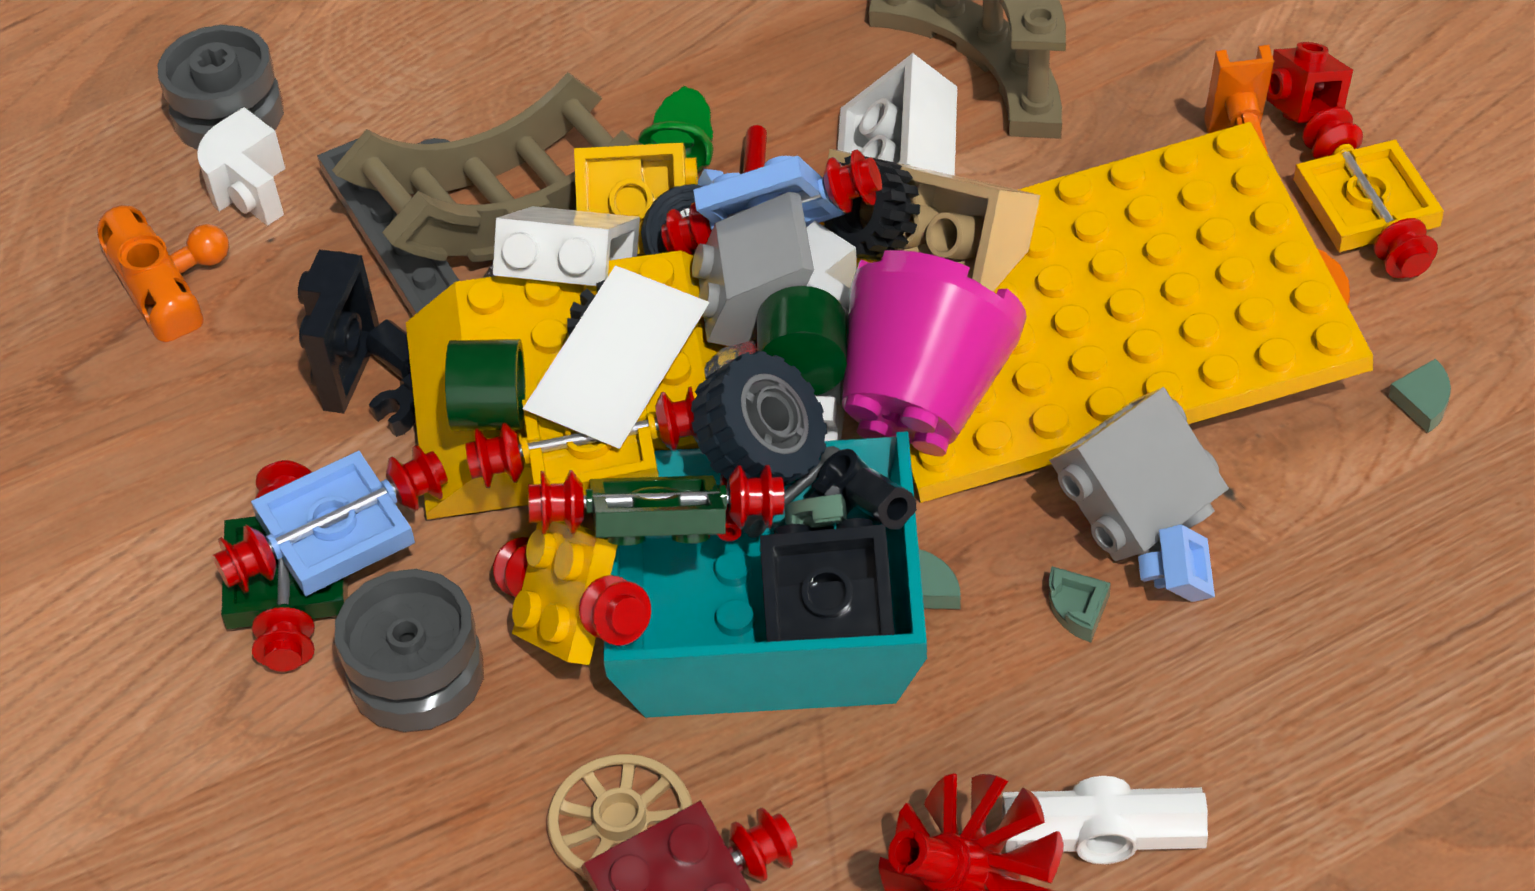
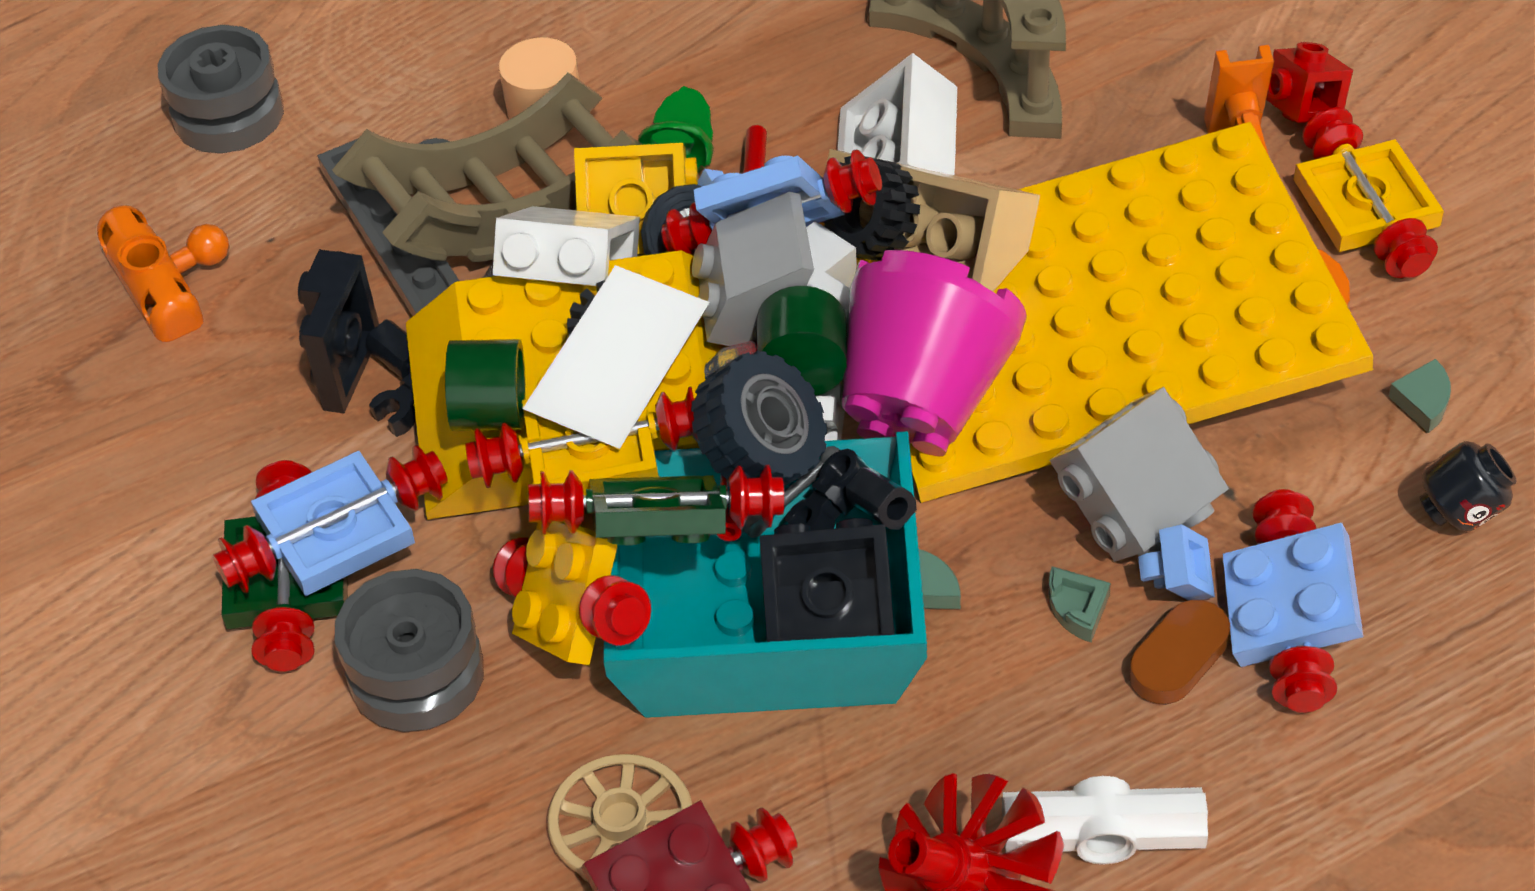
white brick [197,107,286,226] -> none
sand green tile [784,494,847,528] -> none
none -> light nougat piece [499,38,579,120]
none -> dark orange tile [1130,600,1230,704]
none -> light blue plate [1223,489,1363,713]
none -> black head [1420,441,1517,531]

